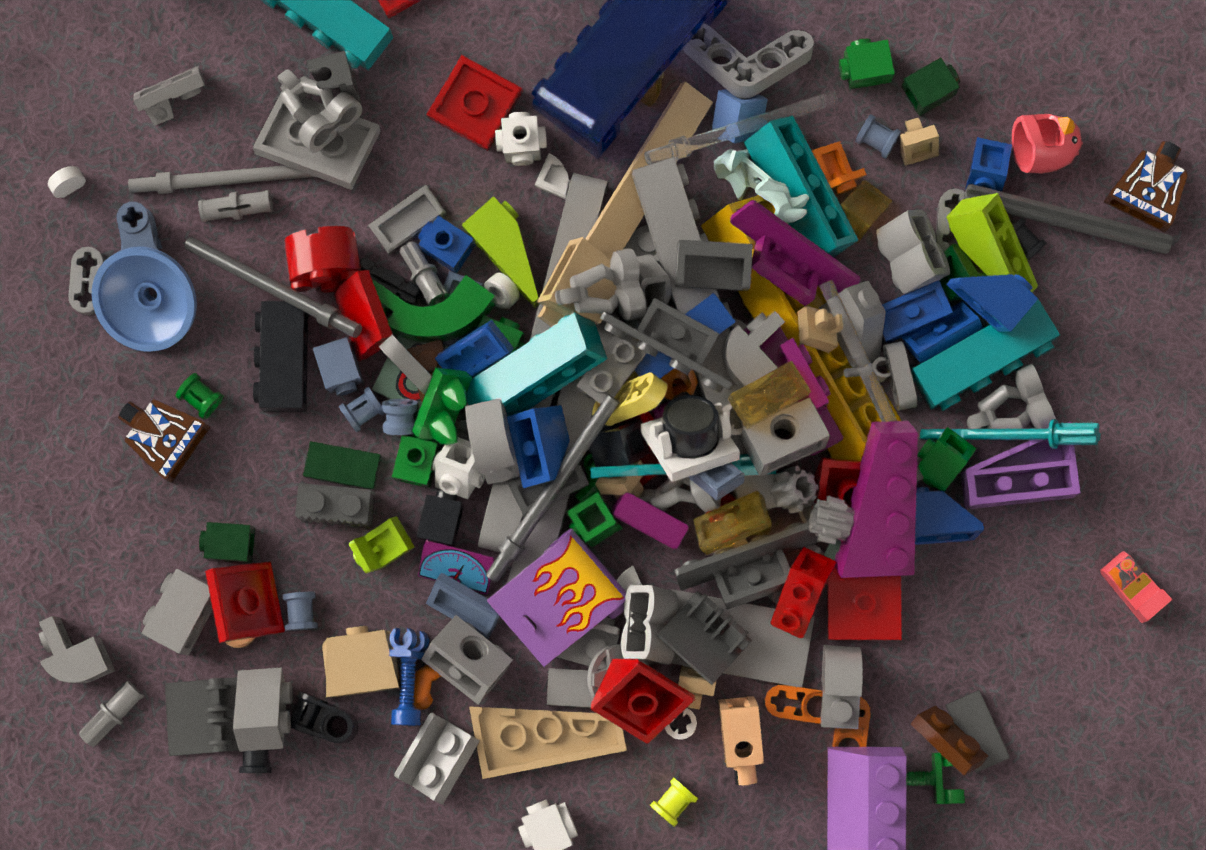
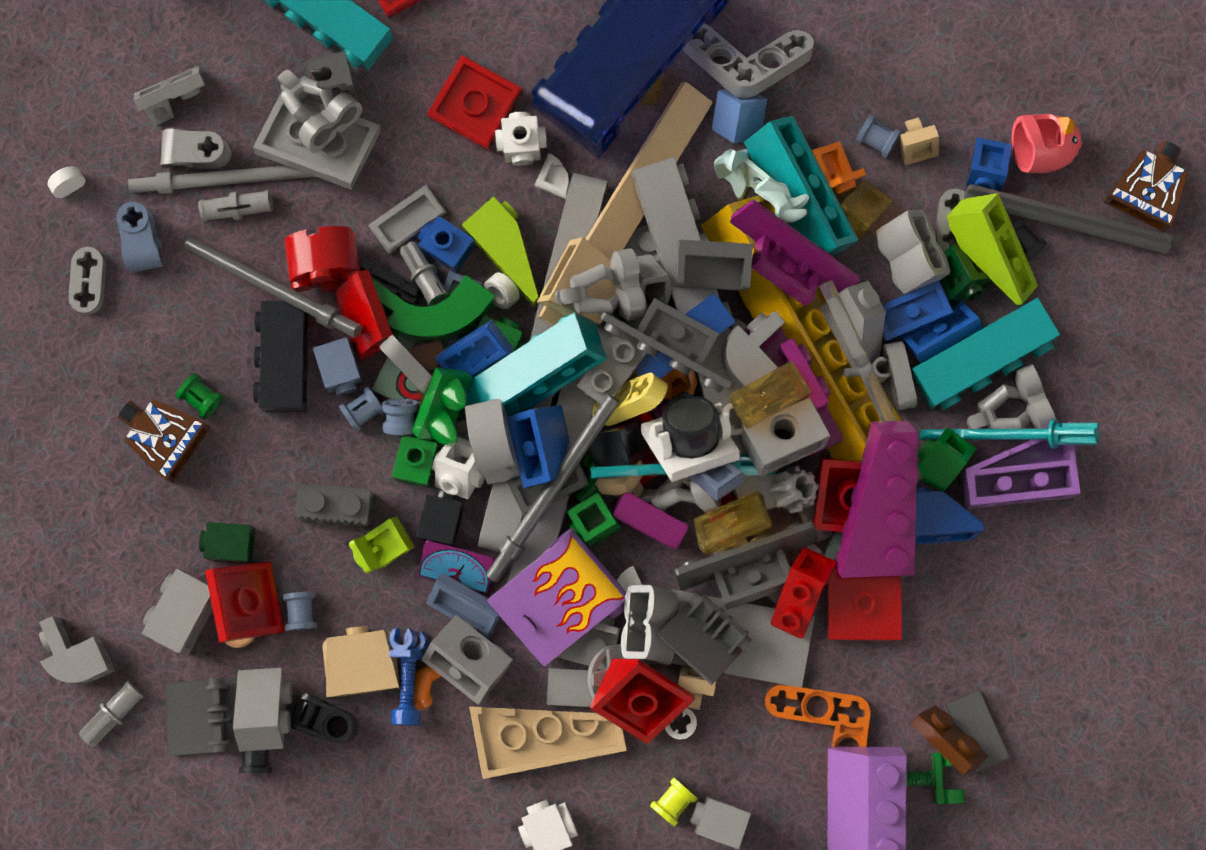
medium blue dish [92,247,197,352] -> none
dark green tile [303,441,381,490] -> none
light grey bracket [394,713,480,805] -> none
clear bar [644,91,838,165] -> none
light nougat torso [718,696,764,785] -> none
tan tile [798,306,843,353] -> none
light grey gear [808,496,854,545] -> none
light grey brick [820,645,863,729] -> none
green brick [839,38,895,89] -> none
dark green brick [901,57,960,117] -> none
blue slope [946,274,1038,332] -> none
coral leg [1100,551,1172,623] -> none
none -> light grey piece [160,129,231,170]
none -> light grey brick [690,796,751,849]

